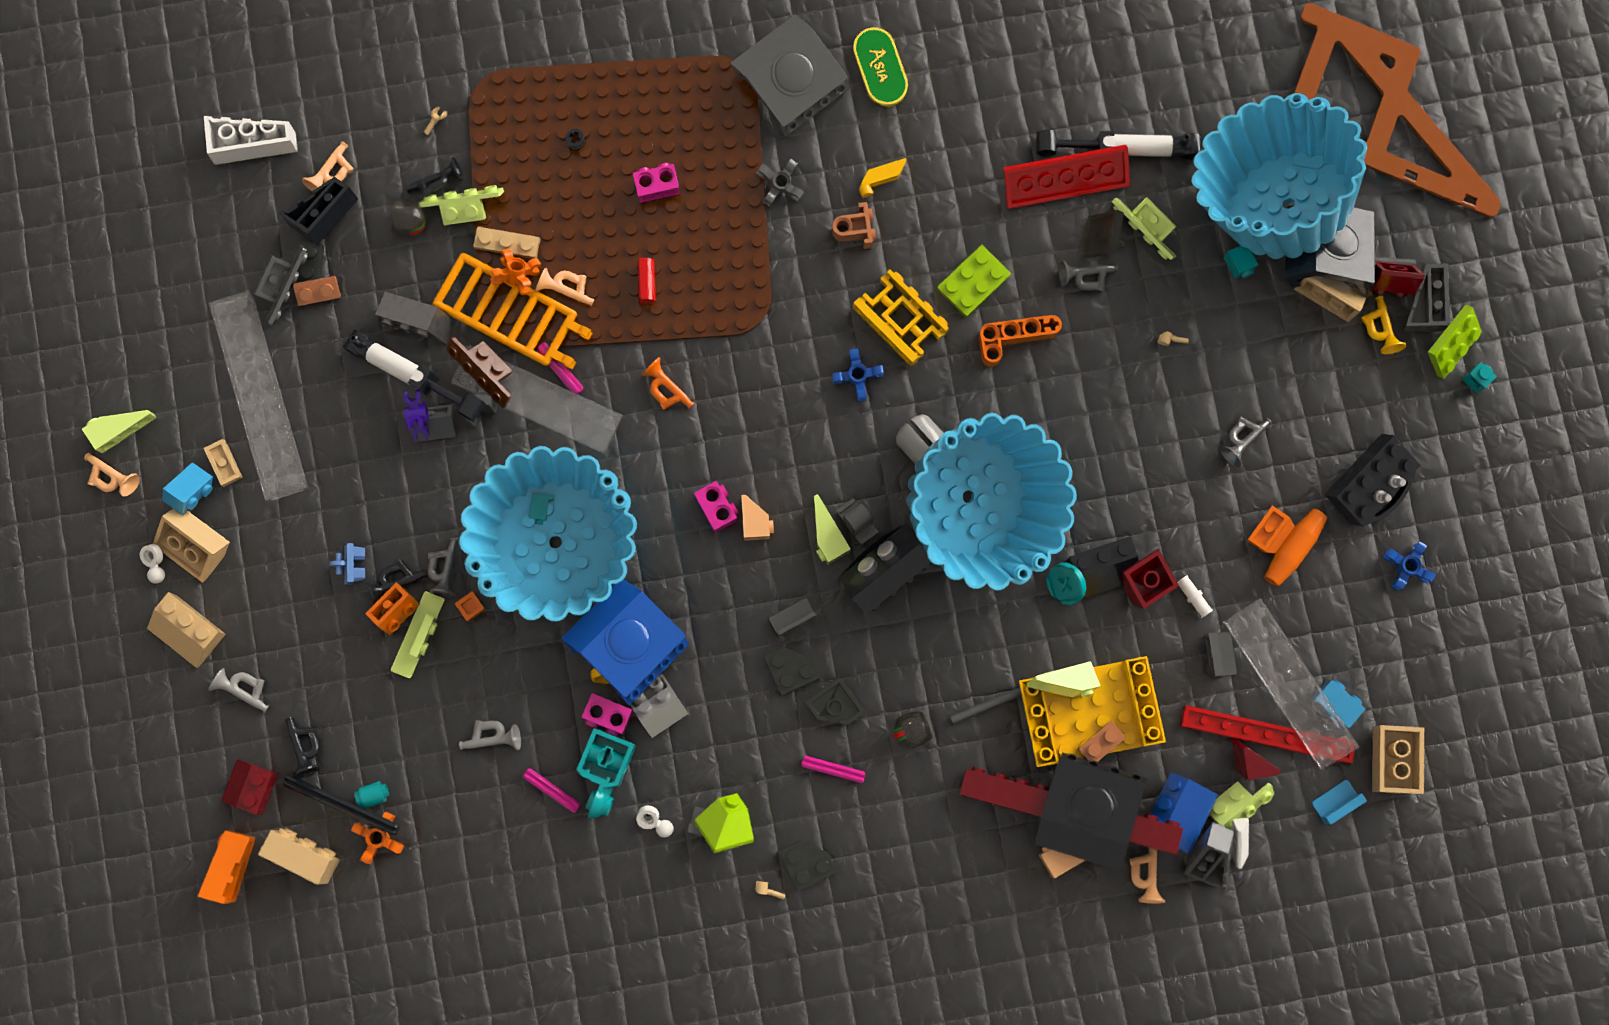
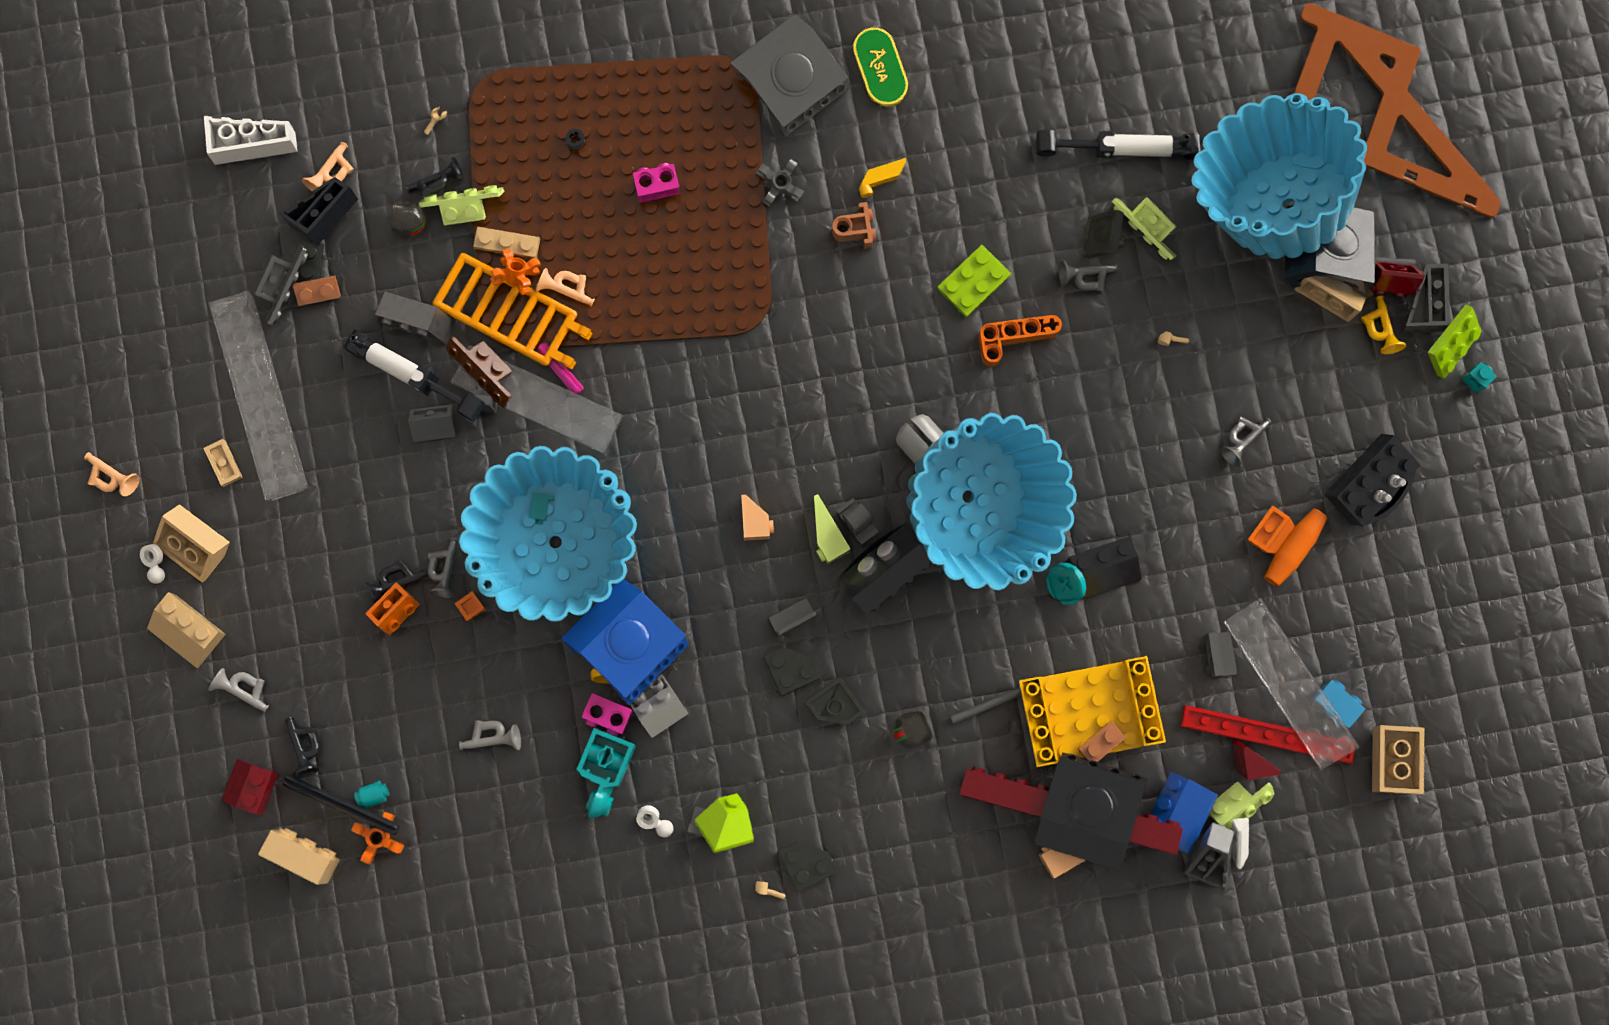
yellowish green slope [82,410,157,454] -> none
dark azure brick [162,463,213,515] -> none
orange wedge [198,831,256,904] -> none
medium blue hips [329,543,365,585] -> none
yellowish green bracket [391,591,445,678] -> none
dark purple pin [403,390,430,442] -> none
dark pink axle [523,768,581,813] -> none
red brick [637,258,656,305] -> none
orange piece [642,357,694,410] -> none
dark pink brick [694,481,739,533] -> none
dark pink axle [802,756,866,783] -> none
blue pin [832,348,884,402] -> none
yellow fence [853,269,949,367] -> none
red plate [1003,145,1130,209] -> none
yellowish green slope [1027,661,1100,698] -> none
dark red slope [1122,549,1179,609] -> none
light nougat piece [1129,848,1165,904] -> none
white pin [1177,575,1213,618] -> none
teal brick [1223,246,1258,279] -> none
dark azure panel [1311,780,1367,825] -> none
blue pin [1382,541,1436,591] -> none

